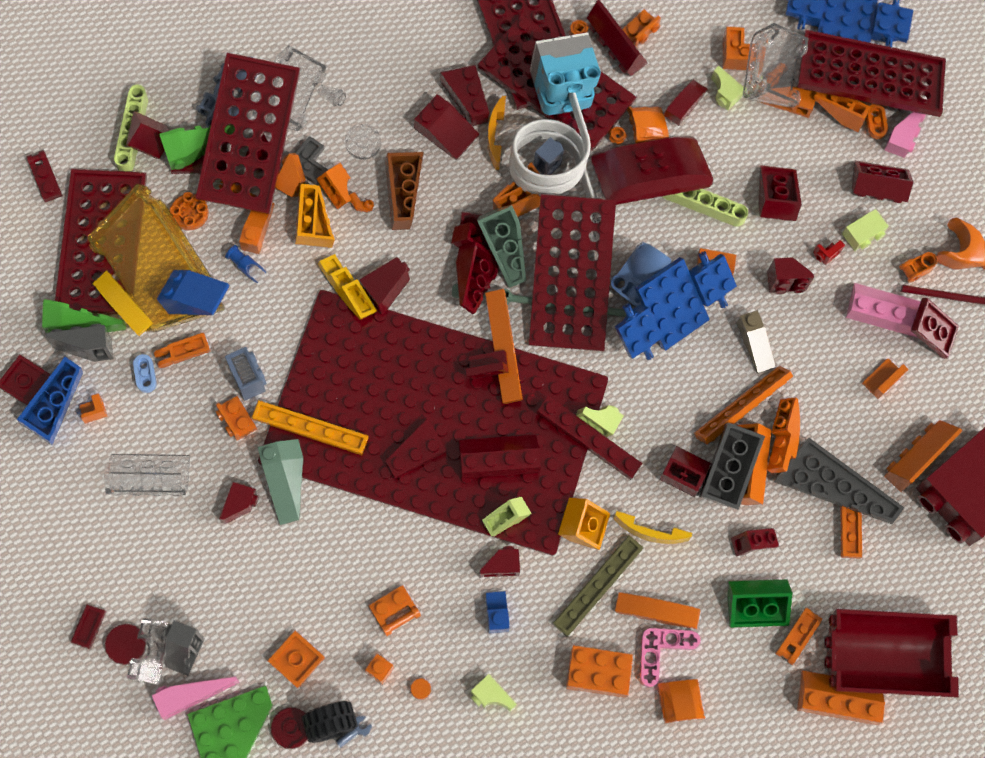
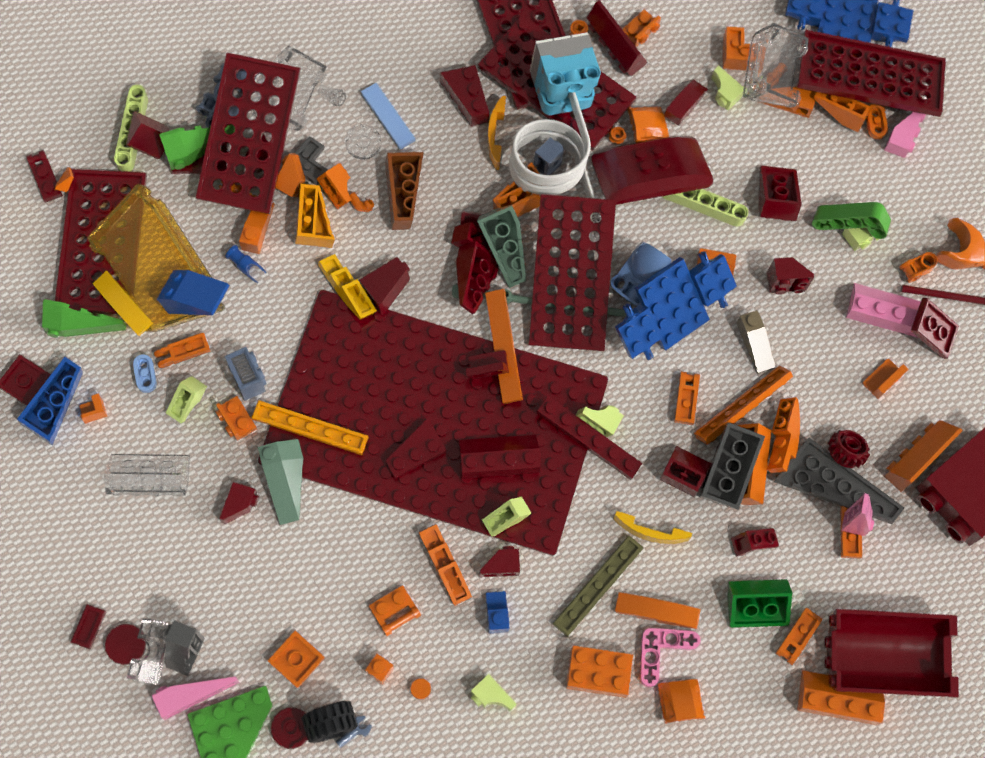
dark grey slope [45,324,114,362] -> none
orange tile [170,192,209,230] -> none
dark red slope [414,94,479,161] -> none
light orange slope [558,498,610,550] -> none
red bracket [813,240,845,266] -> none
dark red slope [852,160,914,203] -> none
none -> orange slope [55,167,74,192]
none -> yellowish green arch [166,376,207,423]
none -> light blue tile [361,83,415,150]
none -> orange slope [418,524,472,606]
none -> orange plate [674,371,700,425]
none -> bright green beam [812,202,891,239]
none -> dark red gear [828,430,870,468]
none -> bright pink slope [841,494,874,536]

